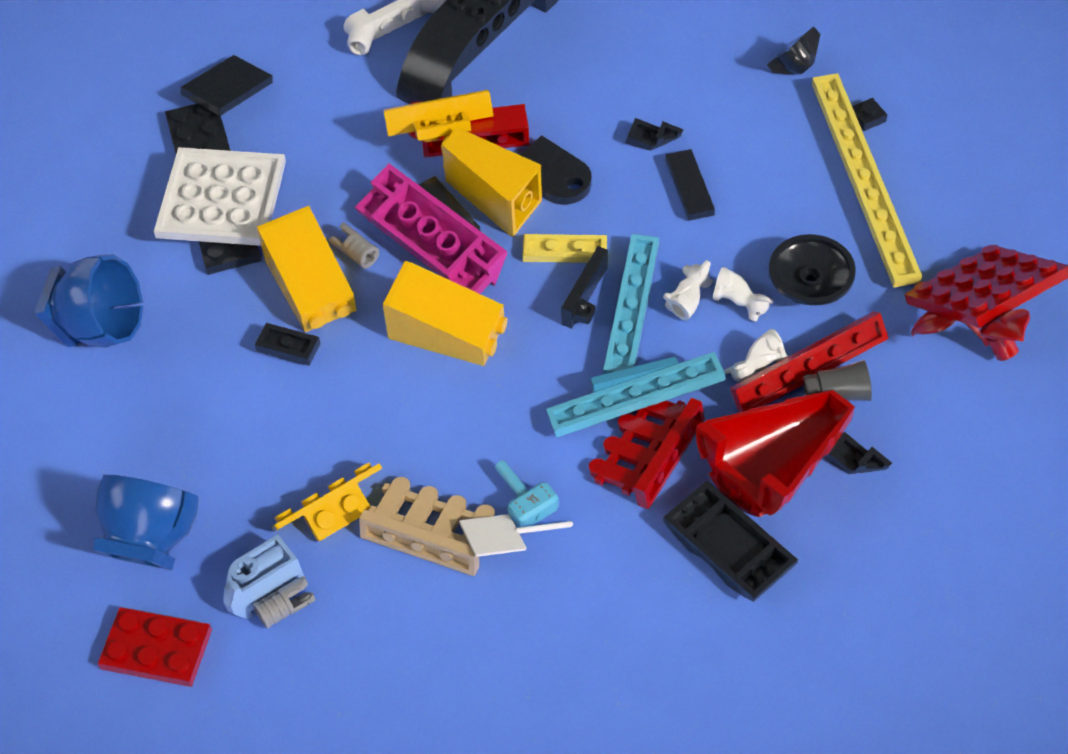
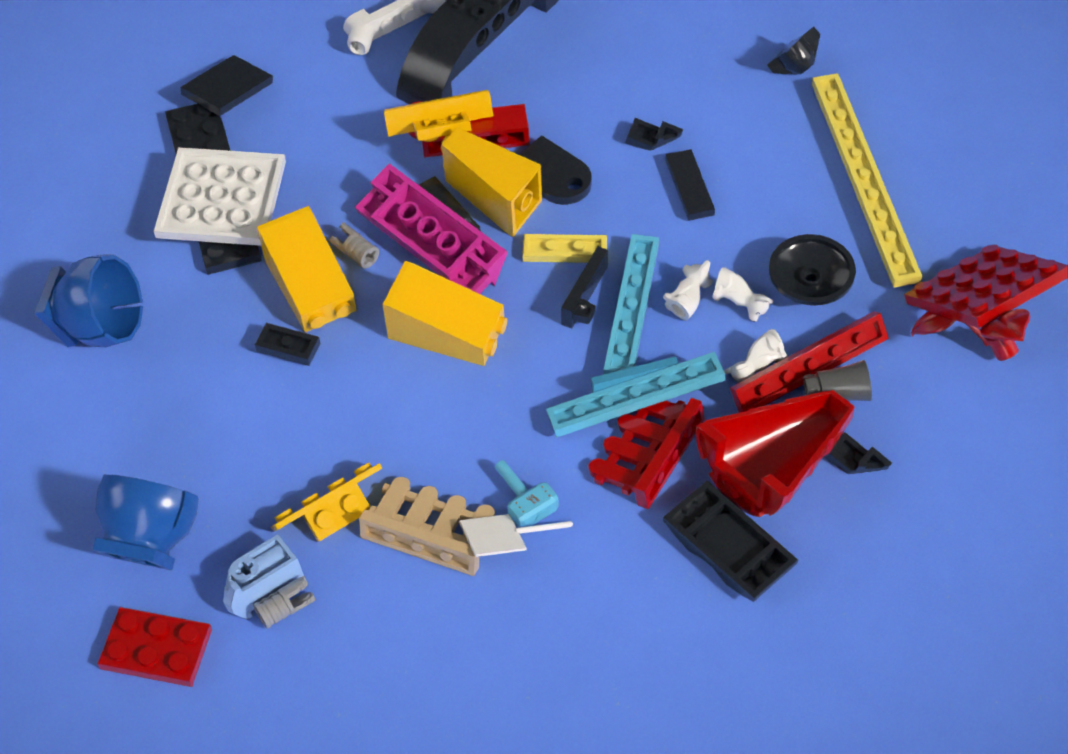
black plate [852,98,887,131] -> none

